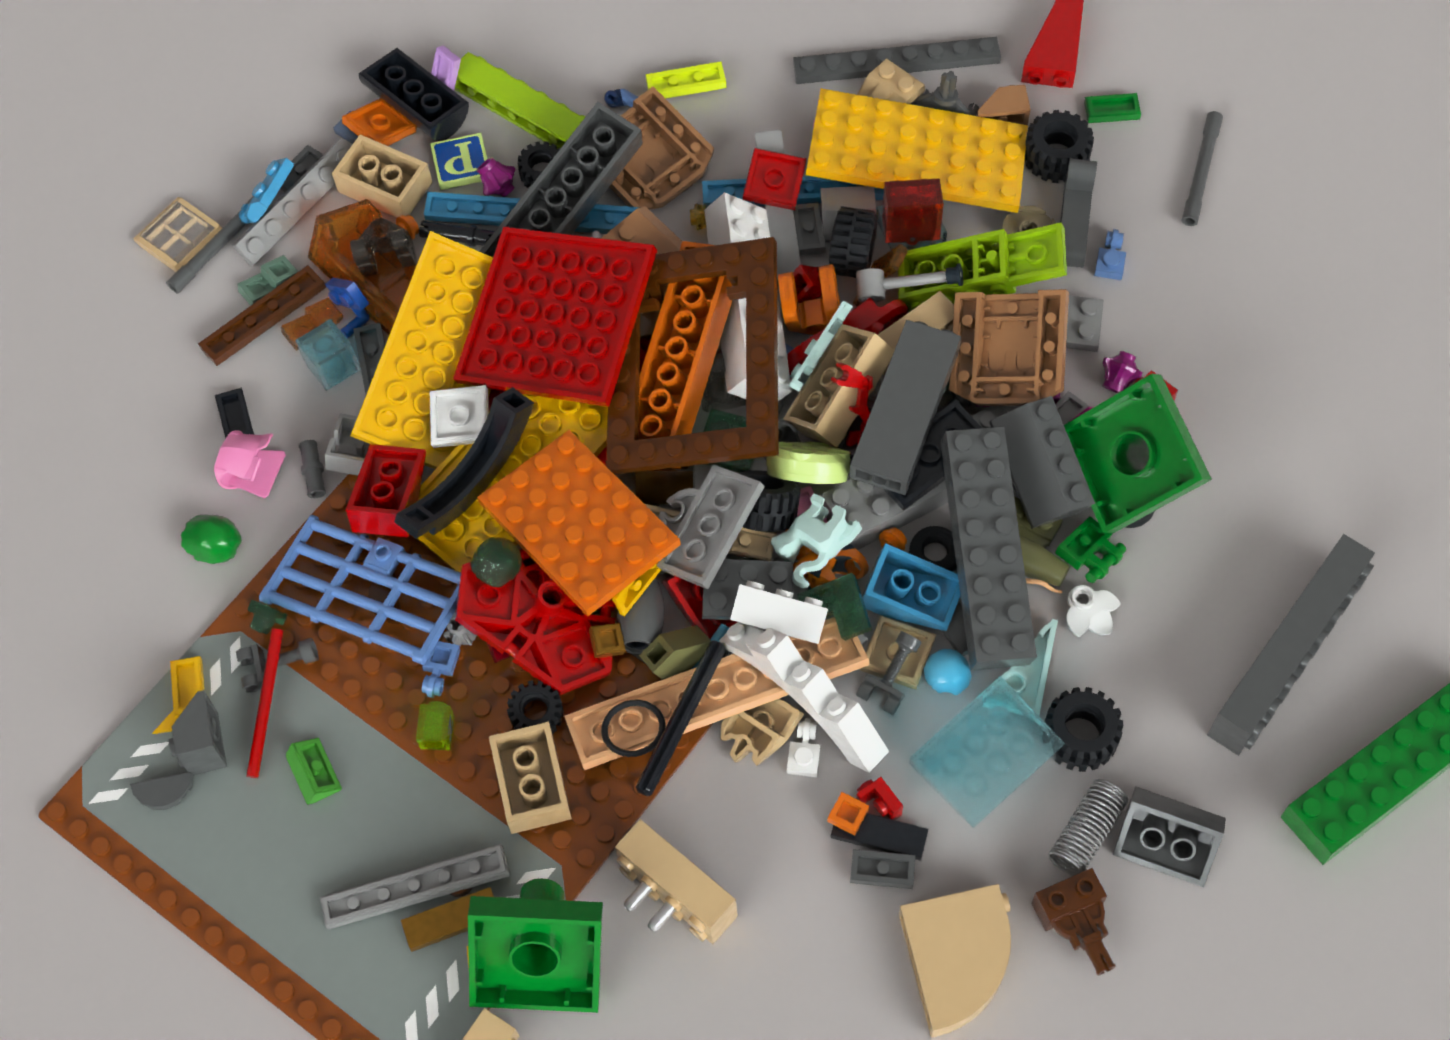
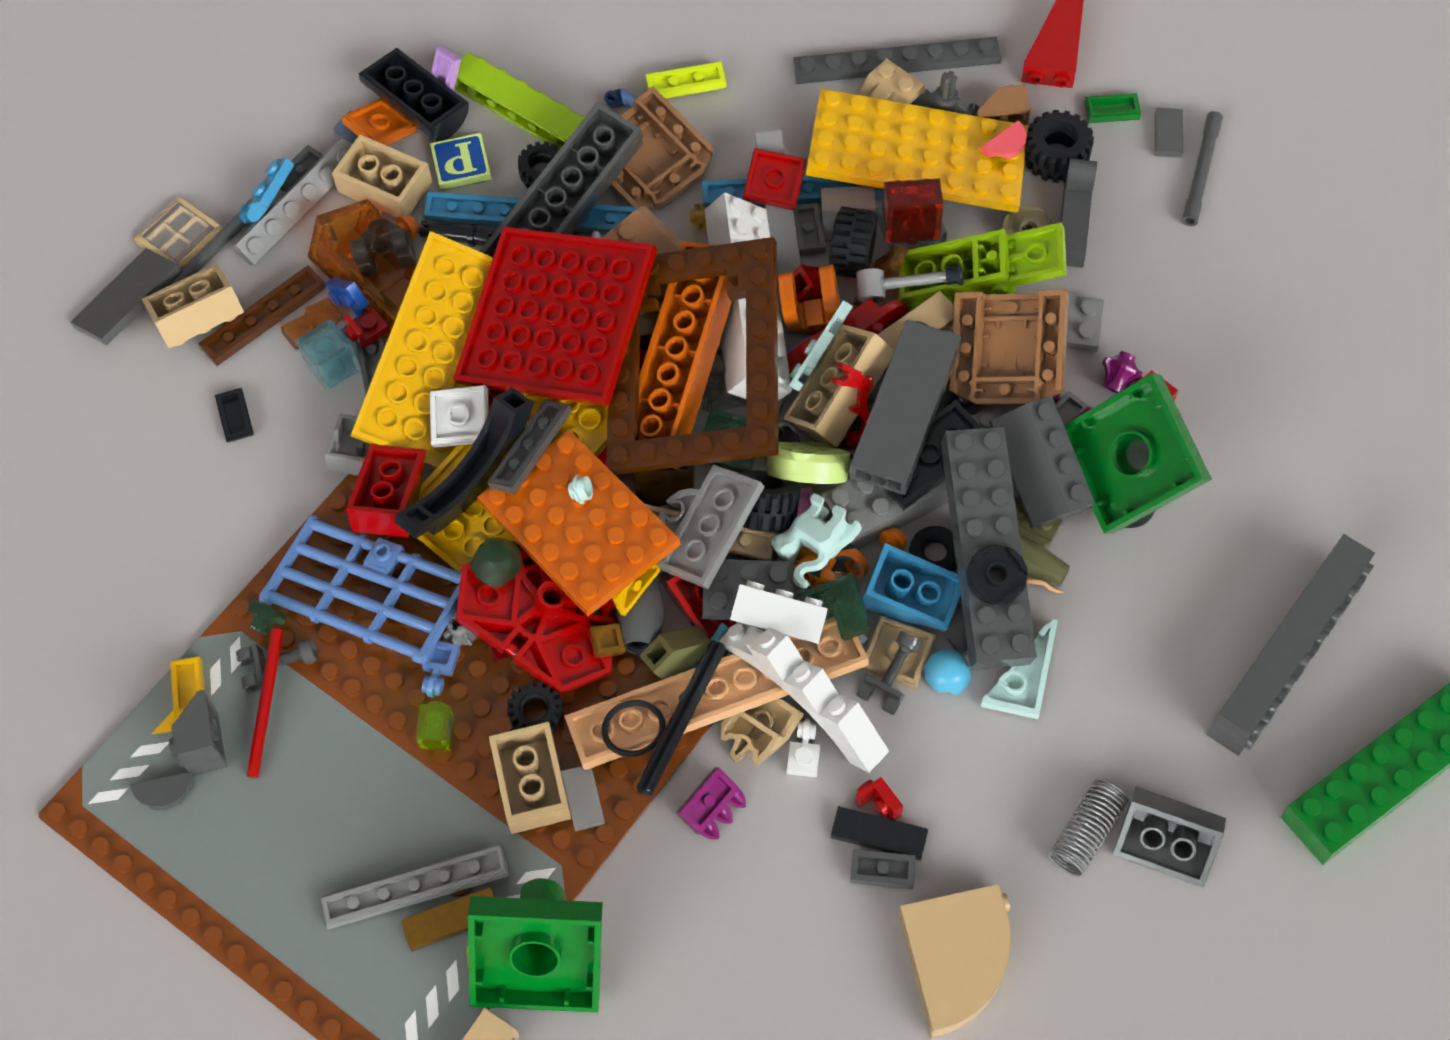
green hair [181,514,242,564] -> none
bright pink piece [214,430,286,498] -> none
sand green slope [238,255,298,305] -> none
bright green slope [286,738,342,805] -> none
dark grey pin [299,440,326,499] -> none
magenta rock [476,157,516,197] -> none
tan piece [615,819,738,944] -> none
orange plate [827,792,869,836] -> none
clear light blue slope [909,676,1065,828] -> none
reddish brown brick [1031,868,1116,976] -> none
black tyre [1042,687,1124,772] -> none
green plate [1055,516,1126,583] -> none
white plate [1066,585,1121,637] -> none
medium blue plate [1094,229,1126,280] -> none
none -> dark grey tile [70,248,182,345]
none -> tan brick [142,263,244,349]
none -> red bracket [343,308,390,349]
none -> dark grey tile [488,399,572,494]
none -> light grey tile [561,766,605,831]
none -> light aqua plate [568,475,593,504]
none -> magenta plate [676,767,746,839]
none -> black tile [966,545,1028,605]
none -> coral tile [981,120,1027,159]
none -> dark grey tile [1155,108,1183,157]

